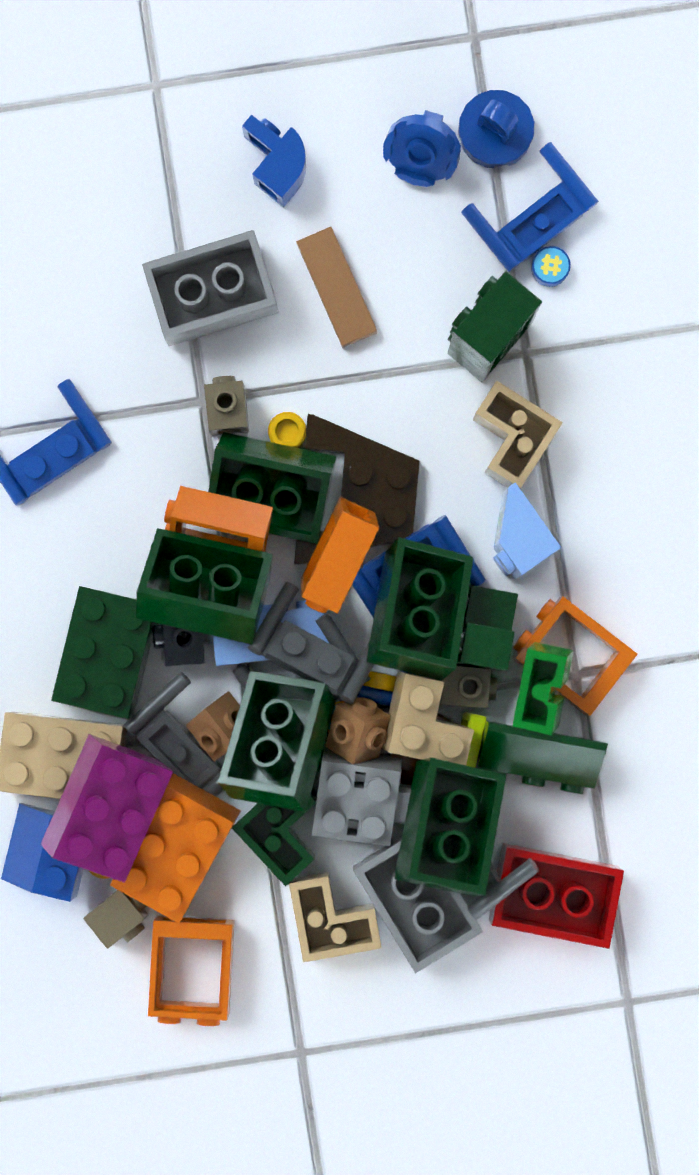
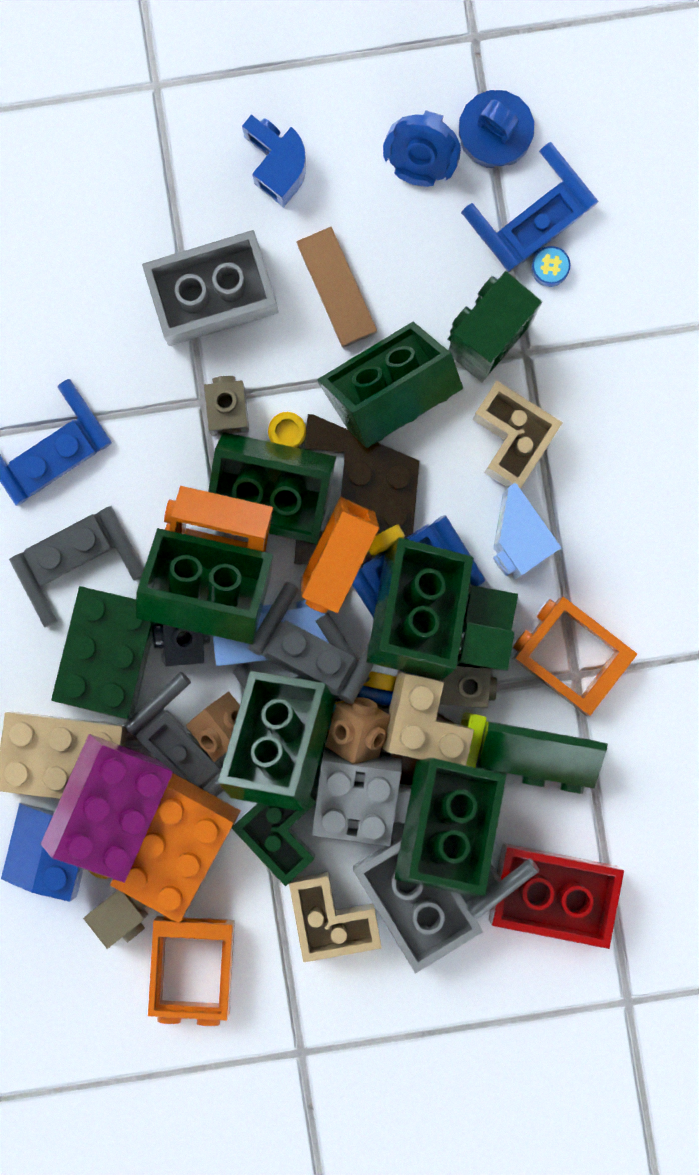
green brick [512,642,574,736] -> none
none -> dark grey plate [9,506,144,628]
none -> dark green slope [317,321,464,448]
none -> yellow tile [369,524,405,556]

